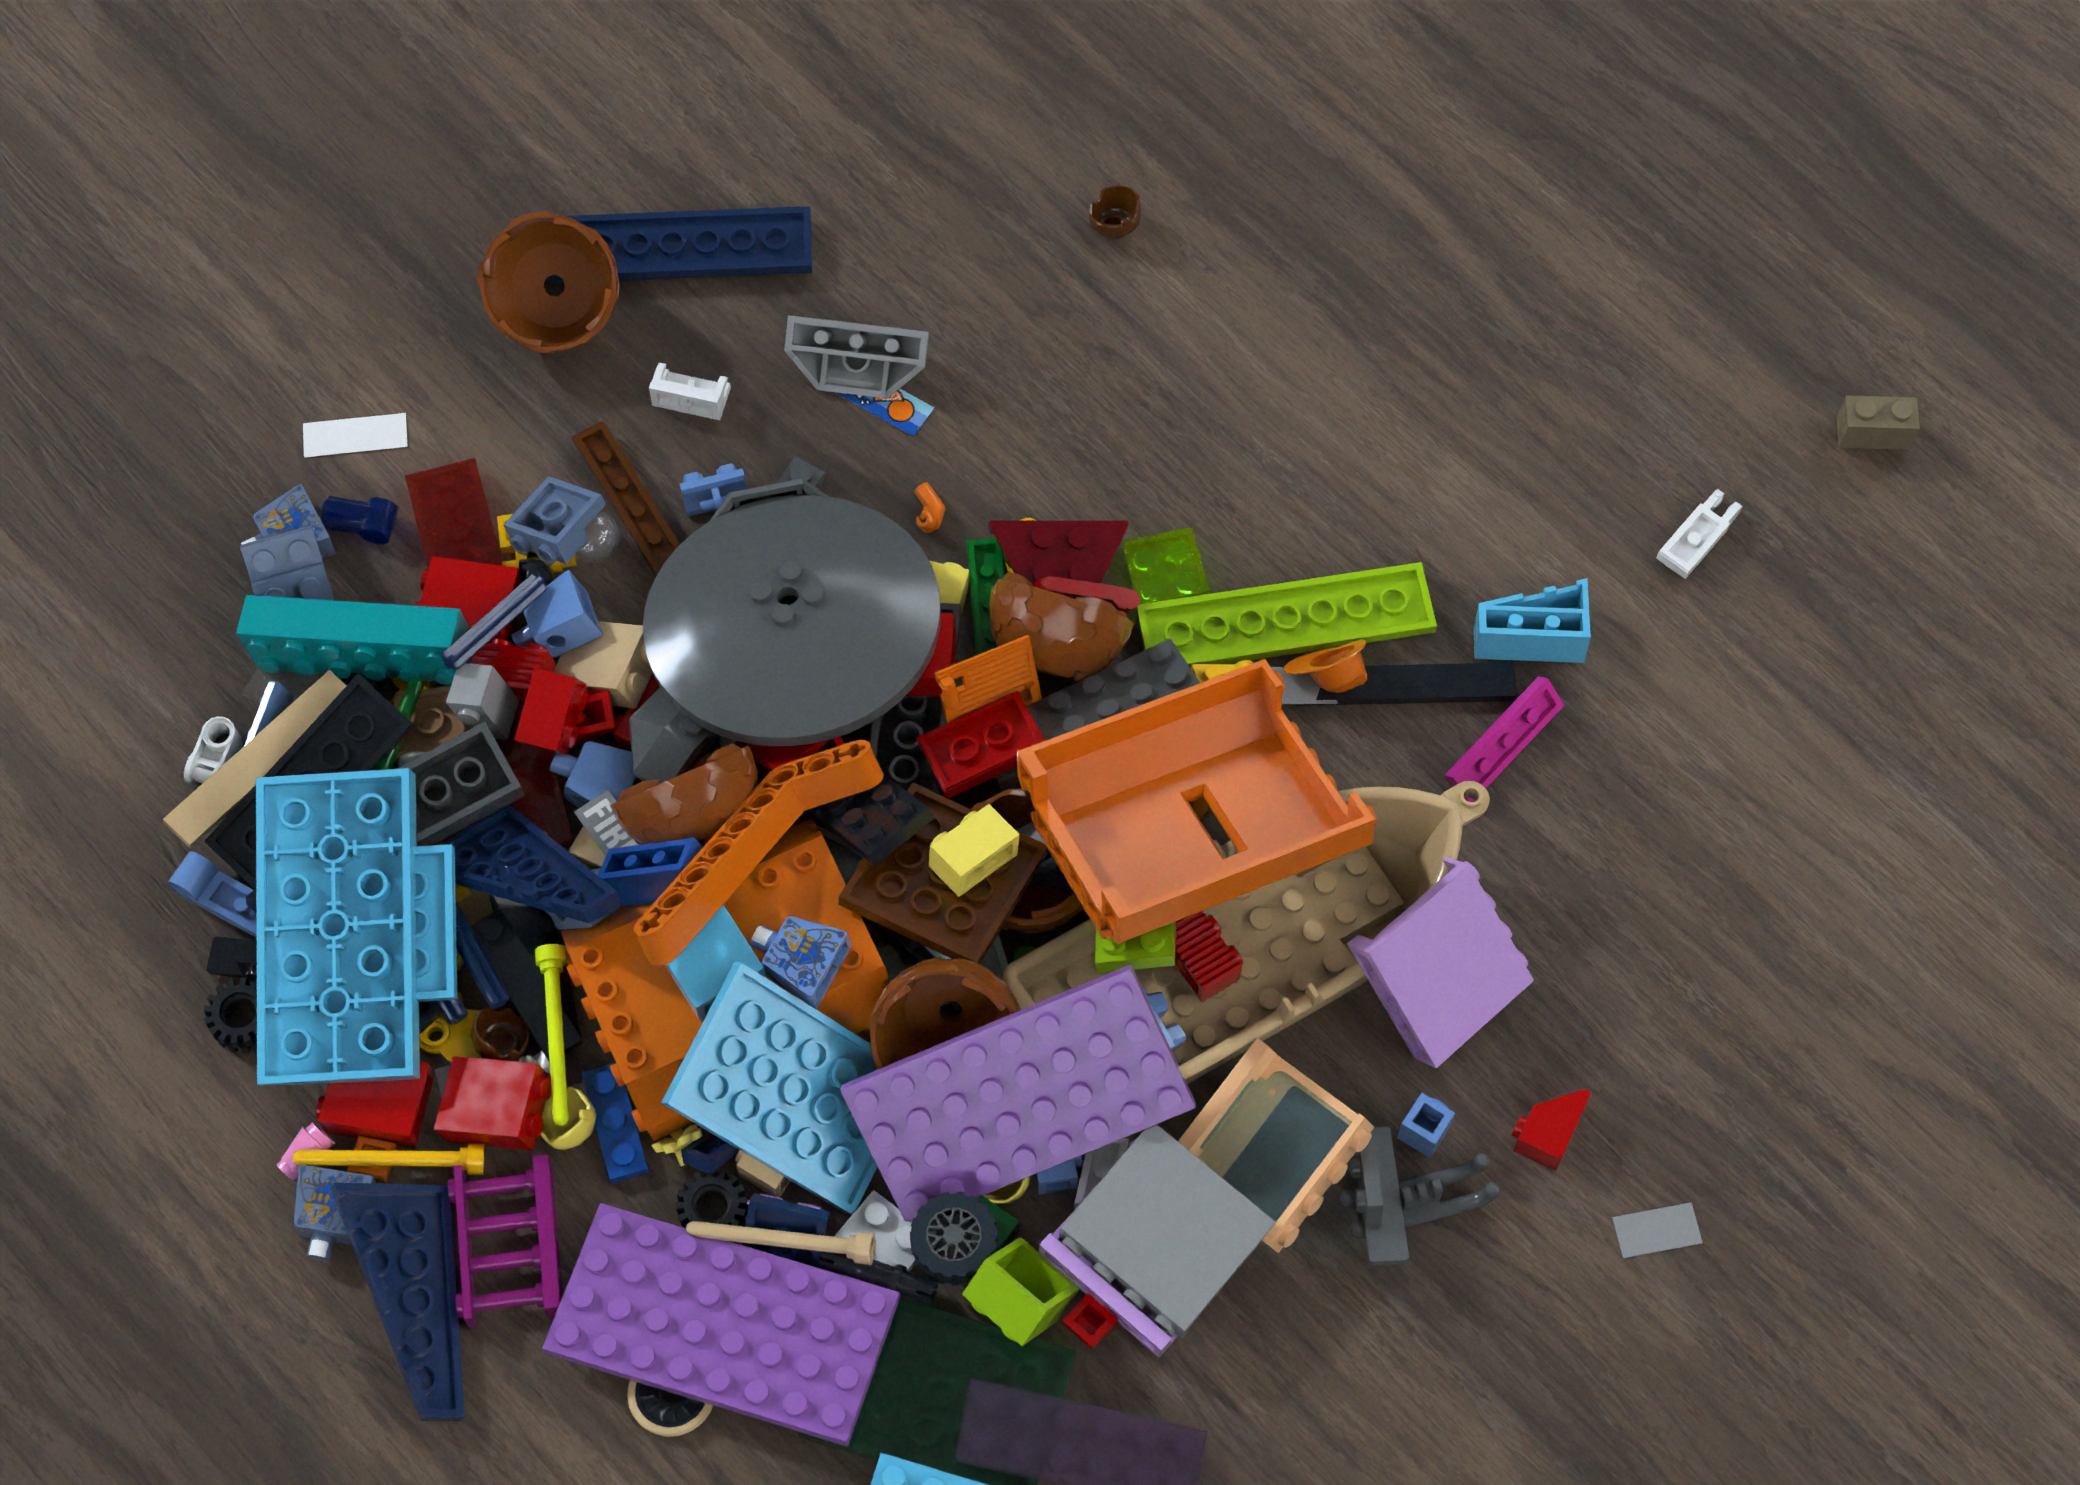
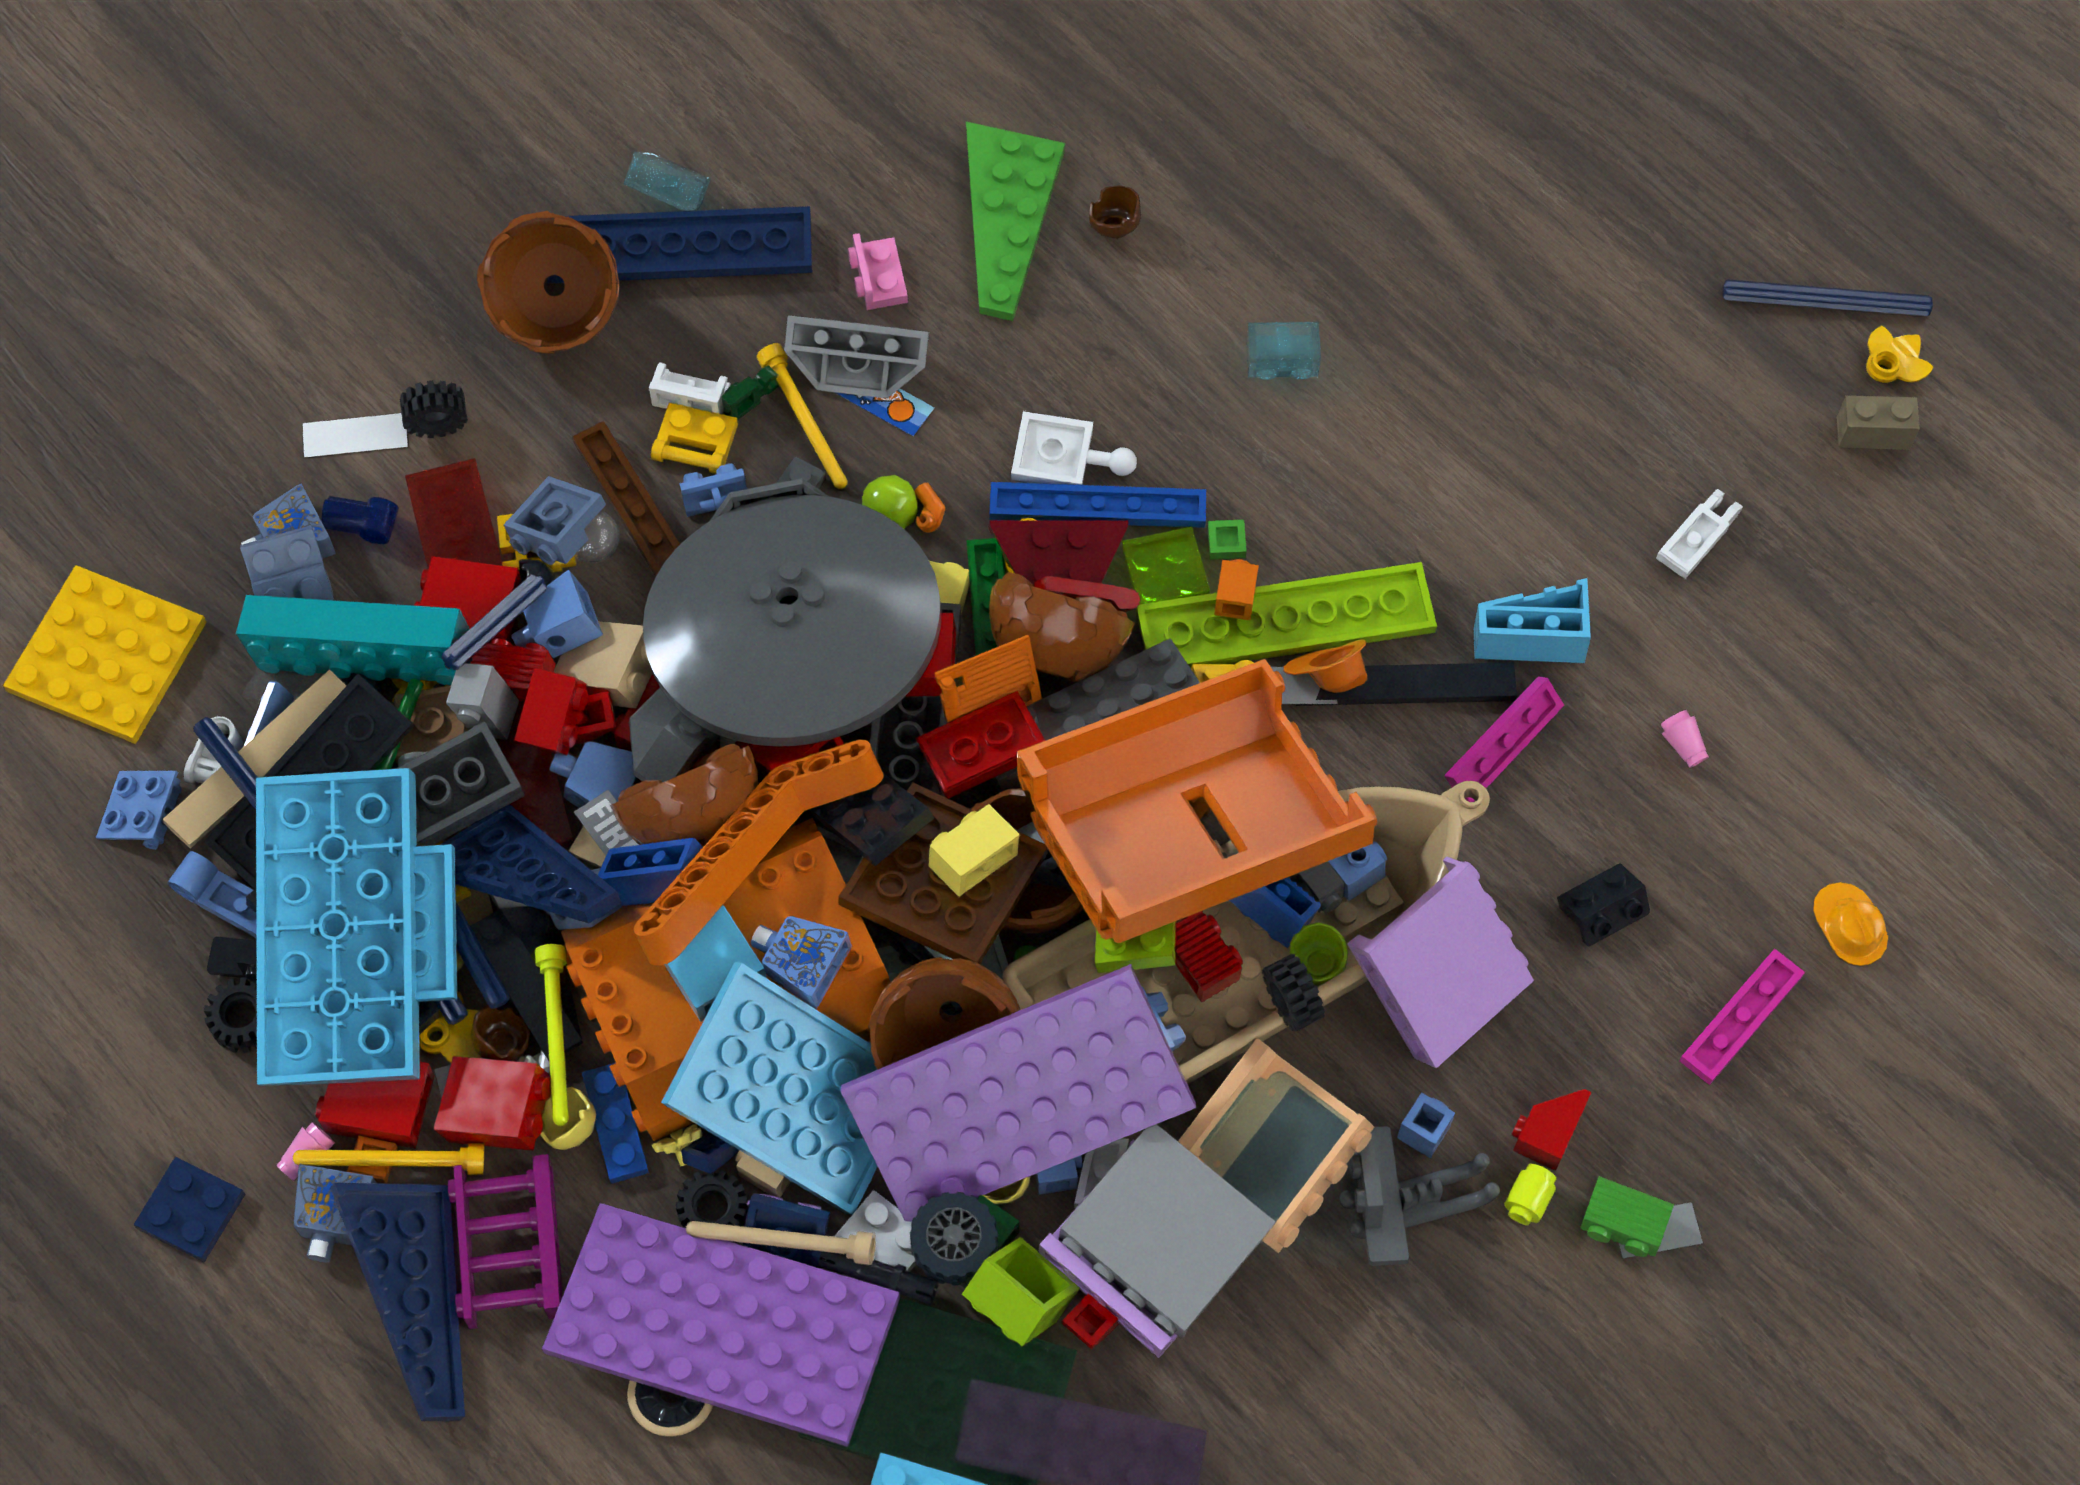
none -> yellow plate [3,565,207,744]
none -> medium blue hinge [96,771,182,850]
none -> dark blue plate [134,1157,245,1263]
none -> dark blue axle [193,717,258,810]
none -> black tyre [400,380,467,438]
none -> clear light blue brick [624,152,711,211]
none -> yellow plate [651,403,738,474]
none -> dark green plate [721,365,779,420]
none -> yellow piece [756,343,847,489]
none -> bright pink bracket [848,233,908,310]
none -> lime hair [862,475,918,529]
none -> bright green wing [966,121,1065,321]
none -> blue plate [989,482,1206,528]
none -> white plate [1011,412,1137,485]
none -> bright green plate [1207,520,1247,560]
none -> orange brick [1214,559,1259,620]
none -> blue brick [1229,877,1321,948]
none -> clear light blue brick [1246,322,1321,380]
none -> black tyre [1262,954,1325,1032]
none -> dark grey brick [1289,861,1345,914]
none -> lime hair [1290,922,1348,986]
none -> medium blue brick [1328,841,1387,902]
none -> neon yellow brick [1504,1164,1556,1225]
none -> black bracket [1557,863,1650,947]
none -> bright green brick [1580,1176,1674,1257]
none -> bright pink cone [1661,710,1709,768]
none -> dark pink plate [1679,948,1805,1085]
none -> dark blue axle [1722,279,1933,316]
none -> light orange piece [1813,882,1888,966]
none -> yellow plate [1866,326,1934,383]

